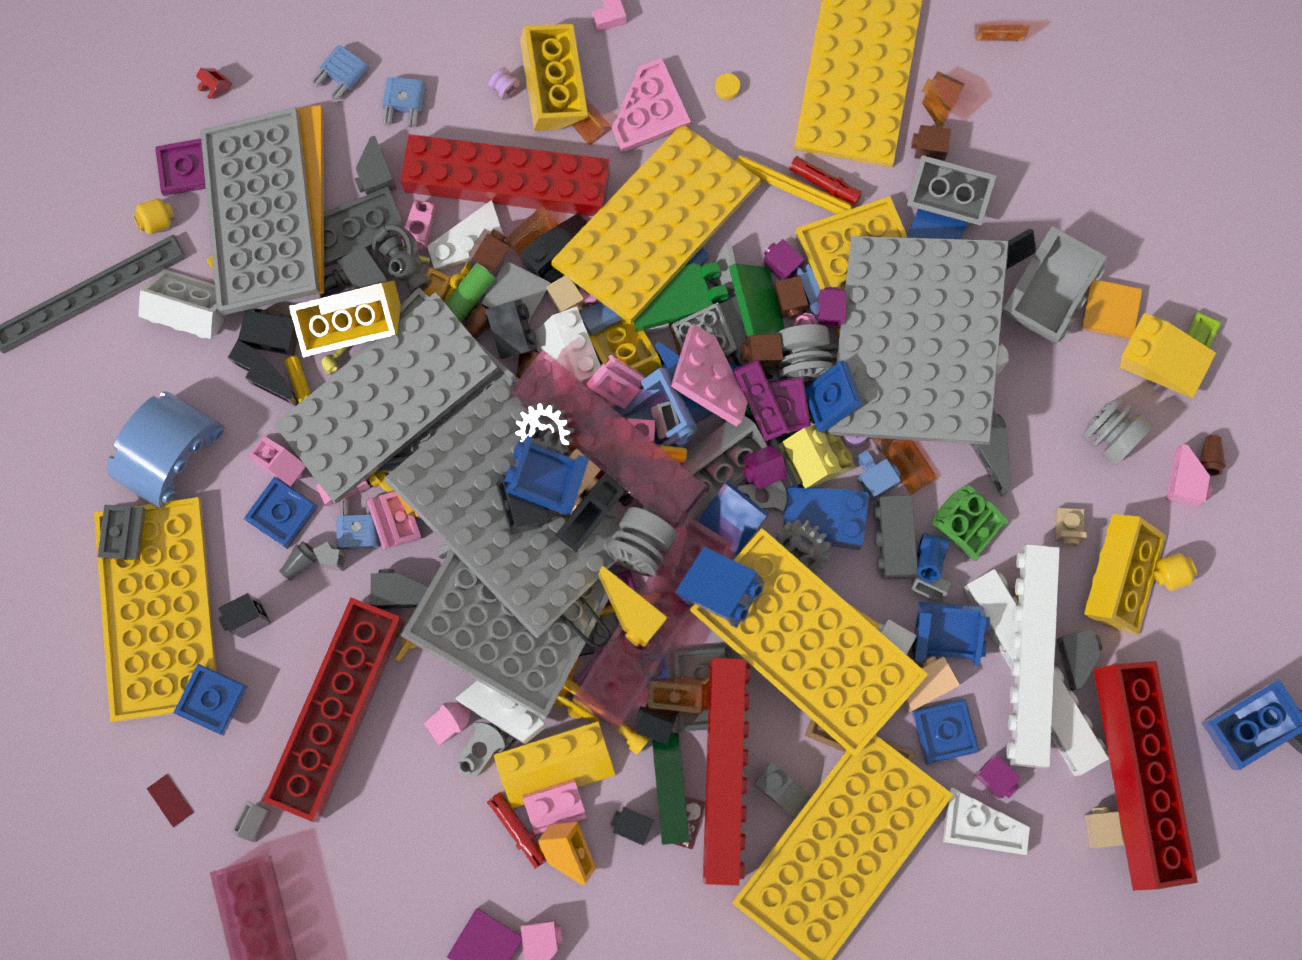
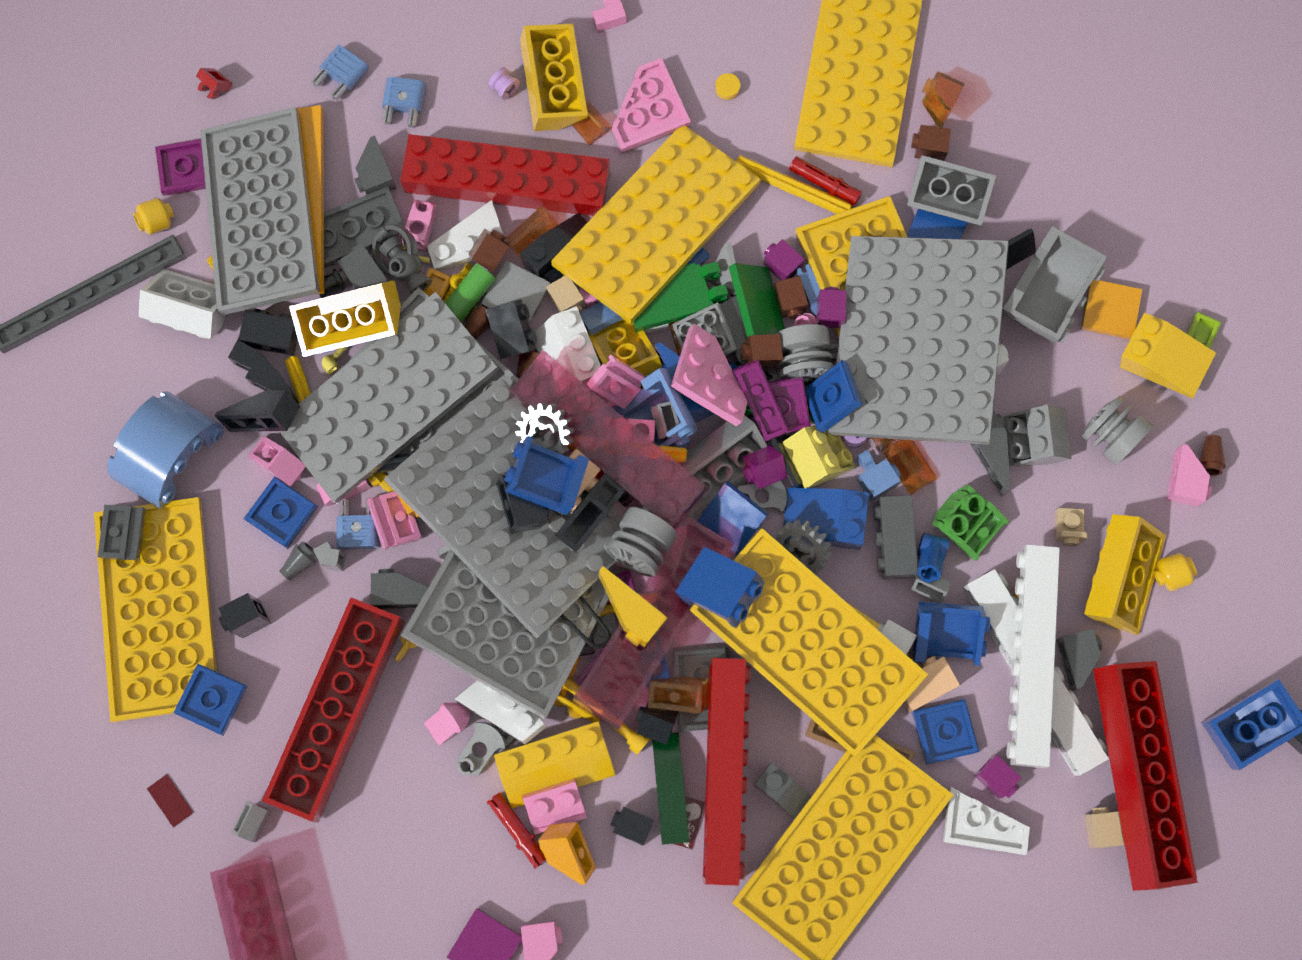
clear orange slope [975,23,1030,41] -> none
none -> black slope [215,389,300,432]
none -> light grey slope [1003,404,1071,467]

